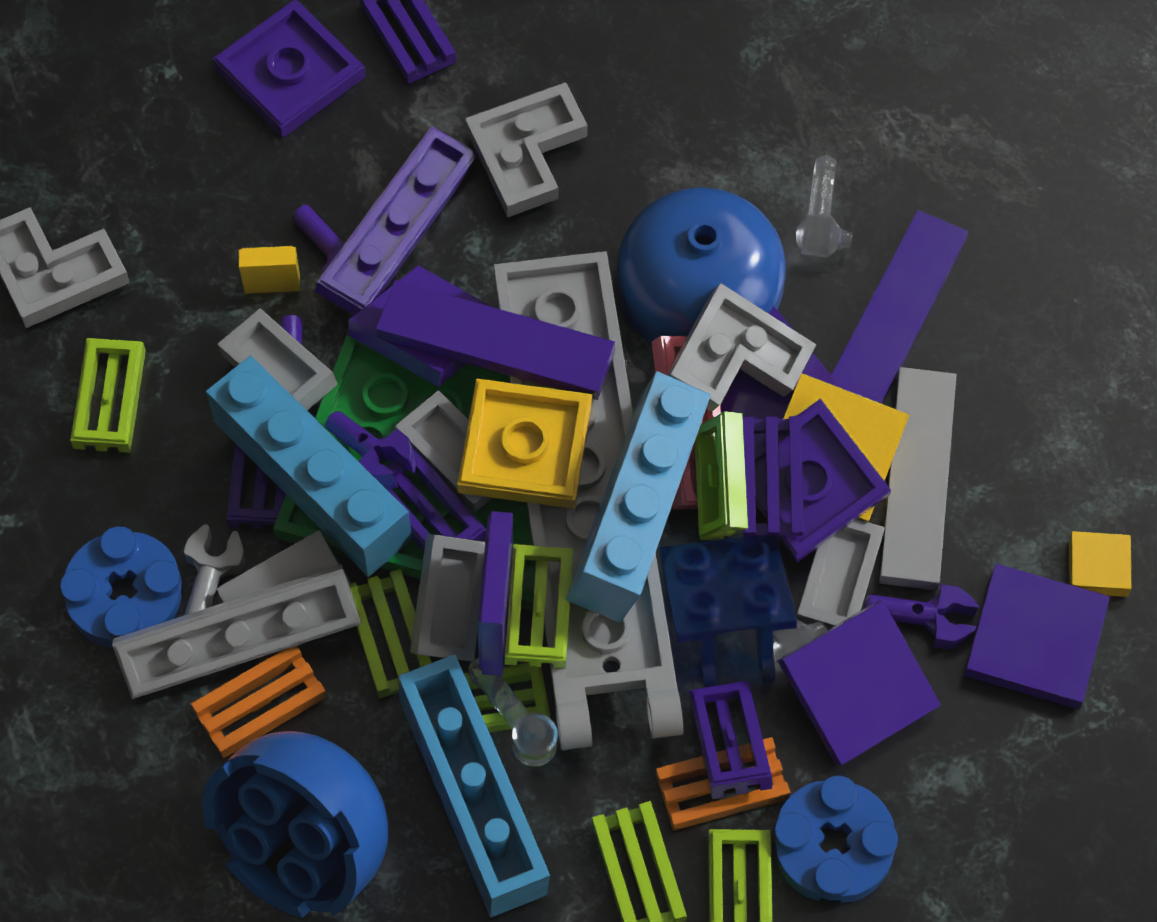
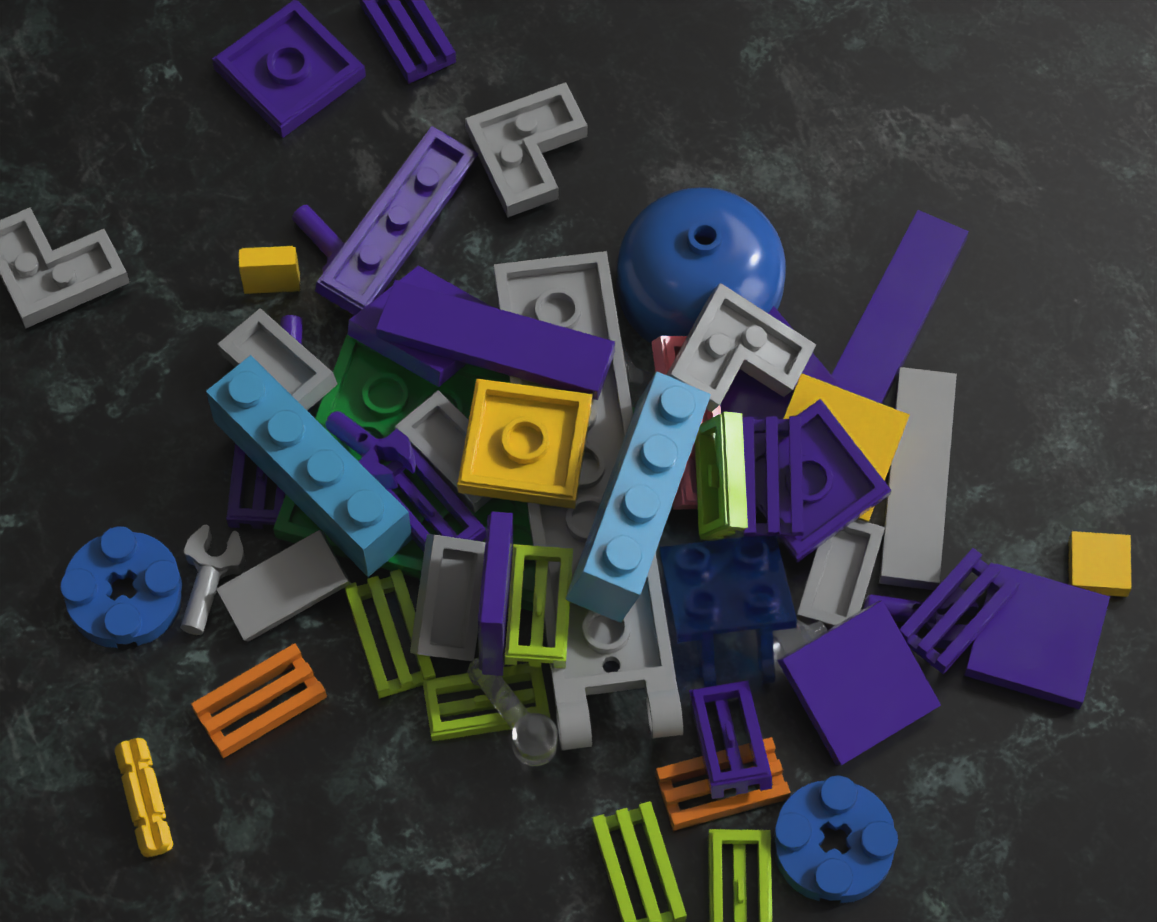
lime tile [70,338,146,453] -> none
light grey tile [112,564,361,699] -> none
blue cylinder [202,731,388,918] -> none
dark azure brick [398,654,550,918] -> none
clear piece [795,155,852,258] -> none
none -> yellow axle [114,738,173,857]
none -> dark purple tile [899,548,1020,675]

